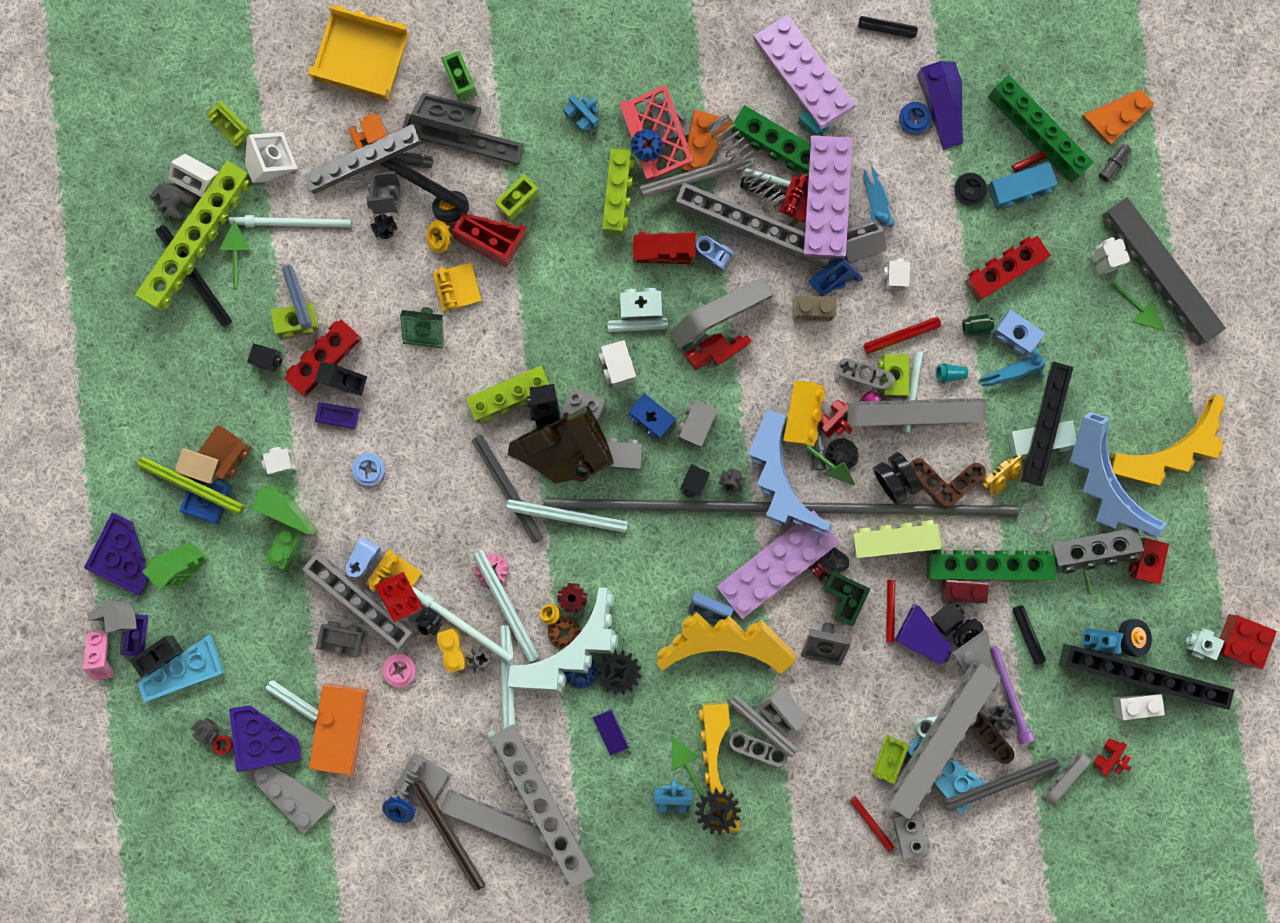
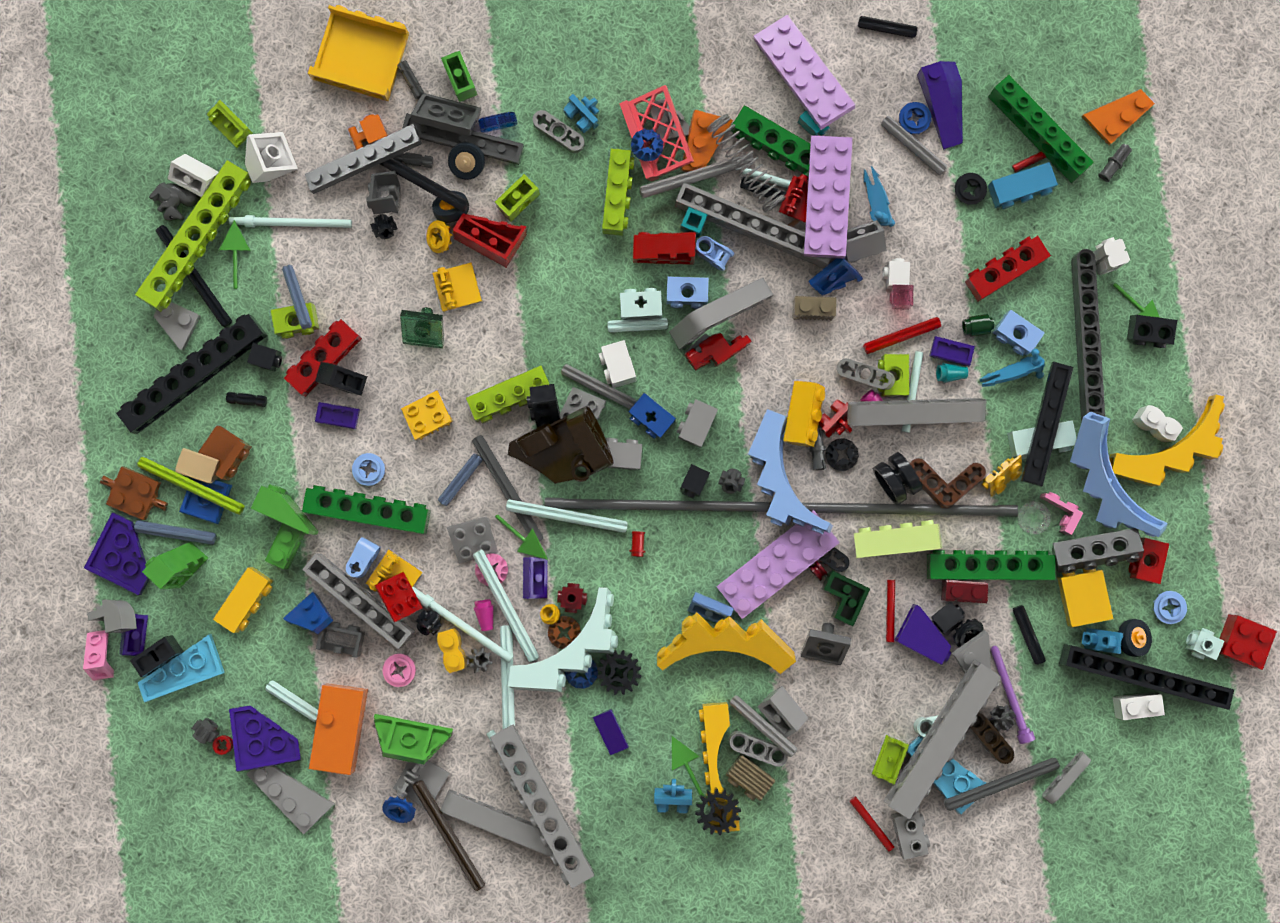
white brick [262,447,296,475] -> none
bright green piece [805,445,855,486] -> none
red hips [1093,738,1132,777] -> none
dark grey brick [1101,197,1226,345] -> none
none -> dark orange plate [100,466,168,520]
none -> black brick [116,314,268,434]
none -> sand blue axle [134,520,216,545]
none -> light grey wing [154,302,201,351]
none -> yellow brick [213,567,273,633]
none -> black axle [226,392,267,407]
none -> blue wing [283,592,333,634]
none -> green brick [302,485,431,534]
none -> bright green wing [374,714,453,765]
none -> dark grey axle [397,60,424,99]
none -> yellow hinge [401,390,453,440]
none -> sand blue axle [438,453,483,506]
none -> light grey hinge [447,516,498,564]
none -> black wheel [448,142,485,180]
none -> dark pink cone [473,599,494,631]
none -> clear blue beam [478,112,518,132]
none -> bright green piece [495,515,548,560]
none -> dark purple slope [523,557,548,599]
none -> light grey beam [533,110,585,153]
none -> light grey axle [561,364,636,409]
none -> red pin [629,531,646,557]
none -> light blue brick [667,276,709,309]
none -> teal brick [680,207,708,238]
none -> dark tan brick [726,754,775,801]
none -> light grey axle [881,116,947,175]
none -> clear pink brick [889,284,914,310]
none -> dark purple plate [929,336,975,367]
none -> bright pink bracket [1040,492,1083,535]
none -> yellow brick [1057,568,1113,627]
none -> dark grey beam [1071,249,1105,423]
none -> black brick [1127,315,1178,348]
none -> white brick [1132,405,1183,442]
none -> light blue gear [1153,591,1187,624]

